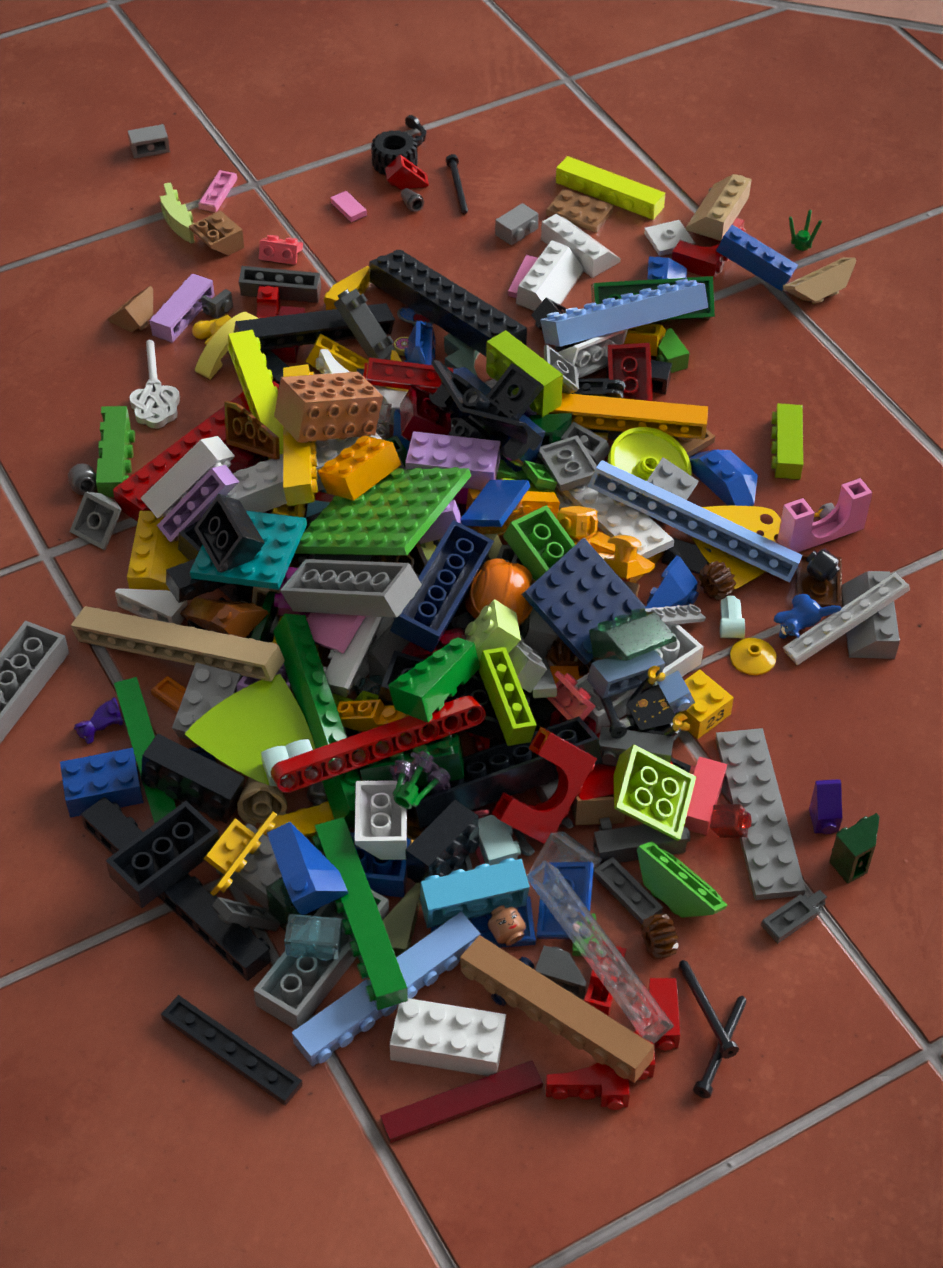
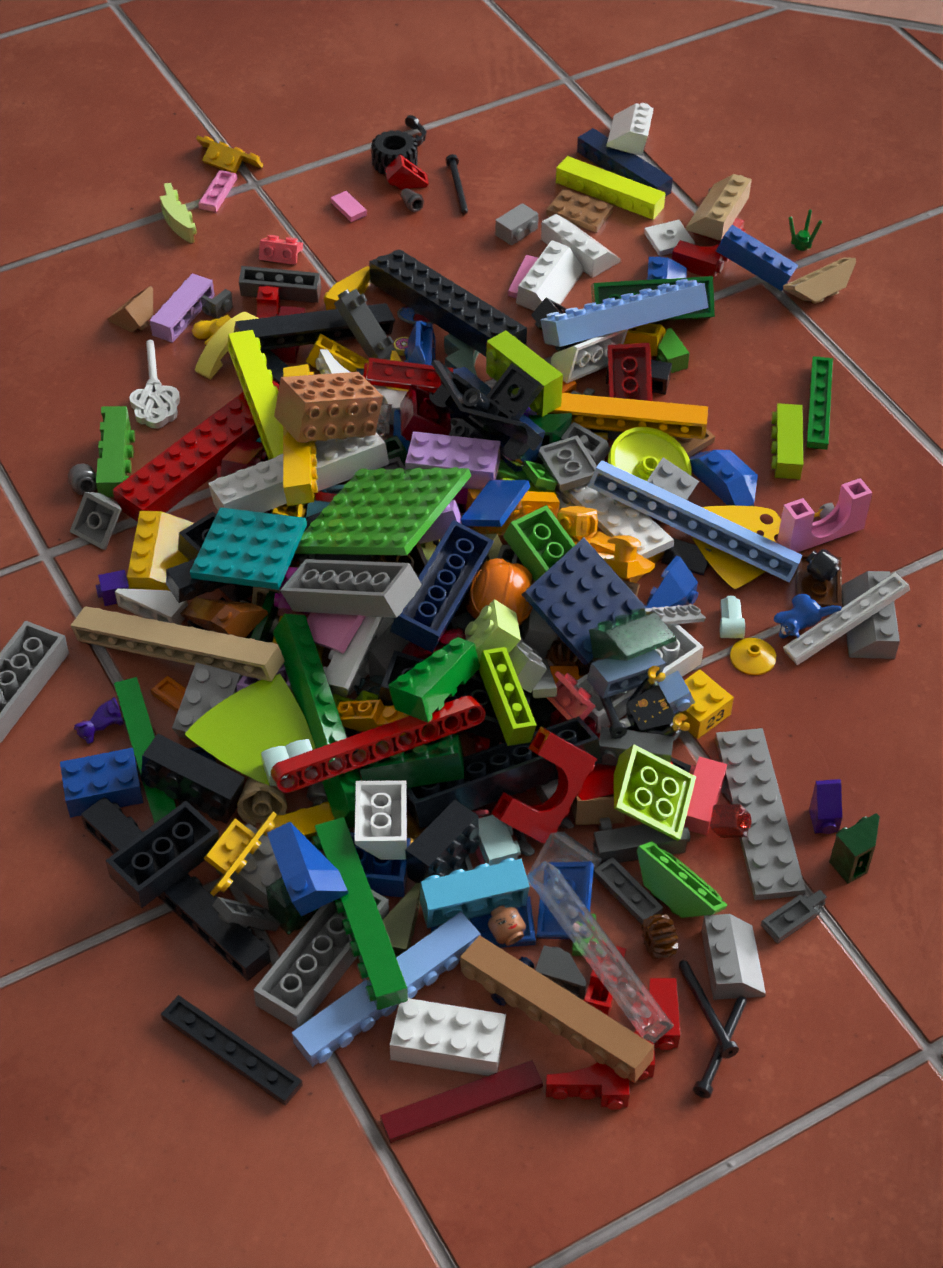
light grey brick [128,124,170,159] -> none
white brick [141,436,235,518] -> none
lavender brick [157,465,239,543] -> none
medium nougat slope [189,211,244,255] -> none
black slope [194,494,265,573] -> none
dark orange wedge [224,401,280,460] -> none
clear light blue brick [284,914,343,960] -> none
light orange brick [318,436,402,501] -> none
plant [389,751,450,809] -> none
light grey slope [544,344,579,393] -> none
black hinge [569,378,626,398] -> none
reddish brown gear [698,561,737,601] -> none
none -> dark purple brick [96,570,129,606]
none -> yellow bracket [196,135,263,174]
none -> dark blue brick [577,128,673,197]
none -> white slope [607,103,654,156]
none -> light grey slope [701,914,766,1000]
none -> green plate [806,356,833,450]

